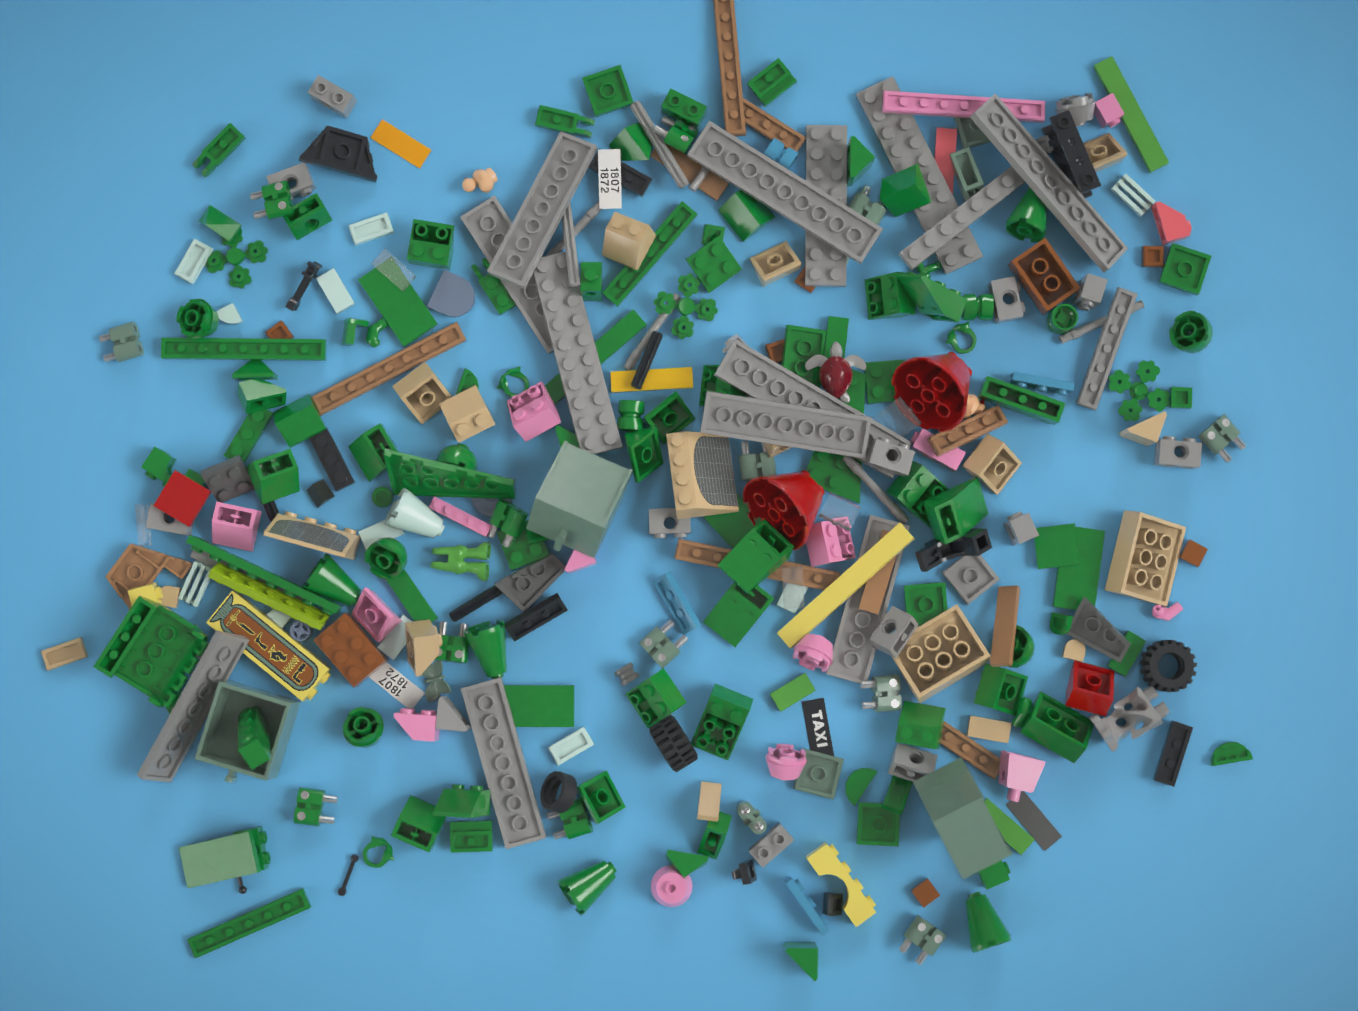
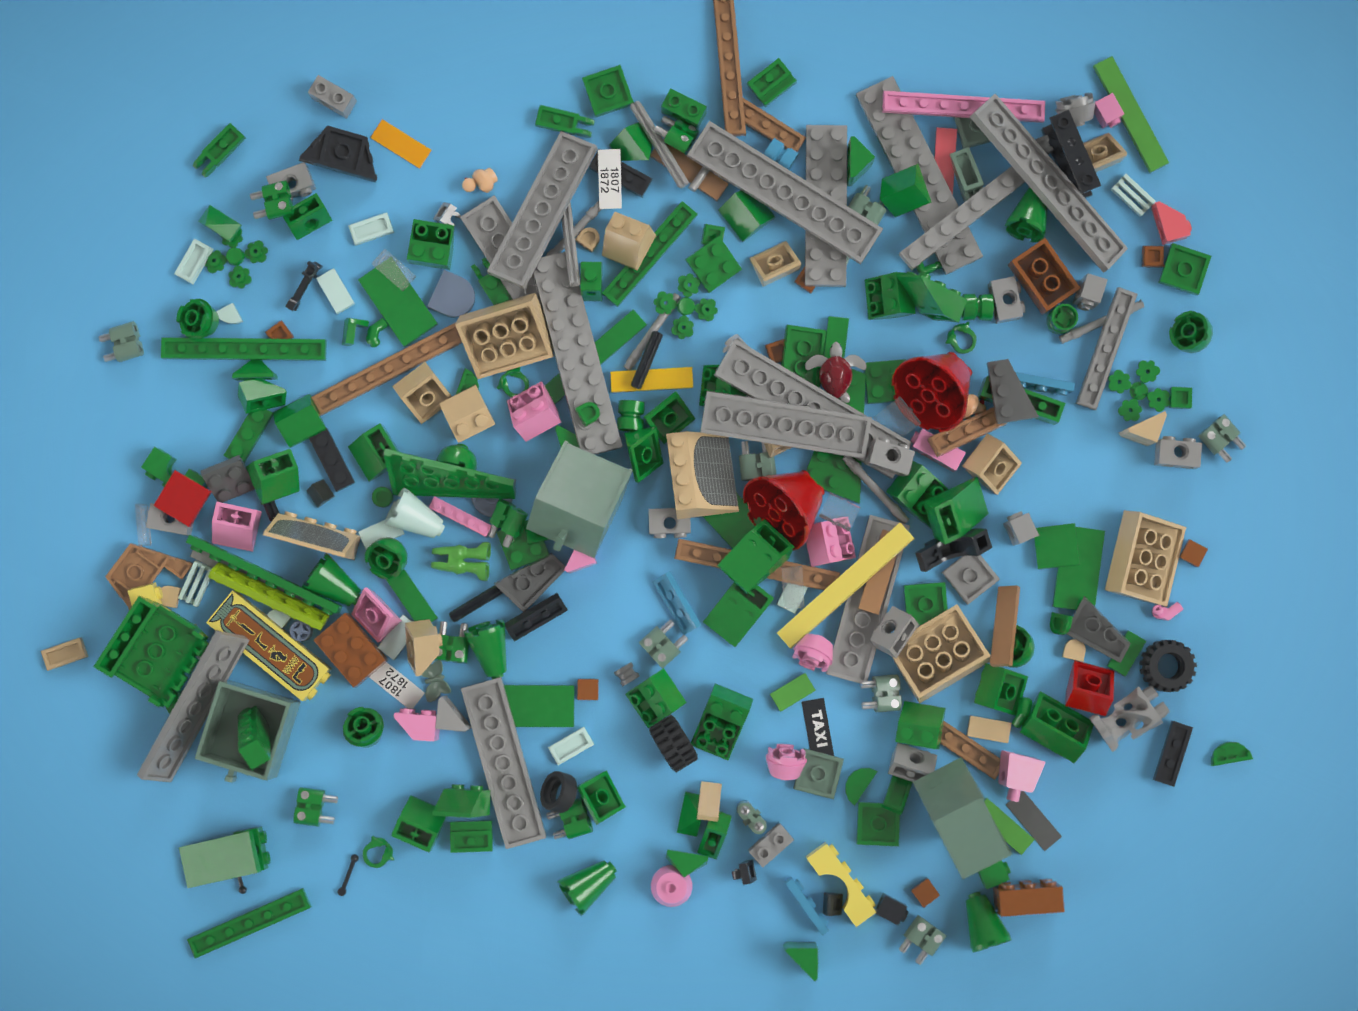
none -> light grey tile [433,202,461,227]
none -> tan slope [455,293,554,379]
none -> tan tile [575,227,600,253]
none -> green tile [575,402,600,427]
none -> dark orange tile [577,679,599,700]
none -> green slope [677,791,701,837]
none -> black brick [875,893,908,925]
none -> dark grey wing [987,359,1039,424]
none -> dark orange brick [993,879,1065,917]

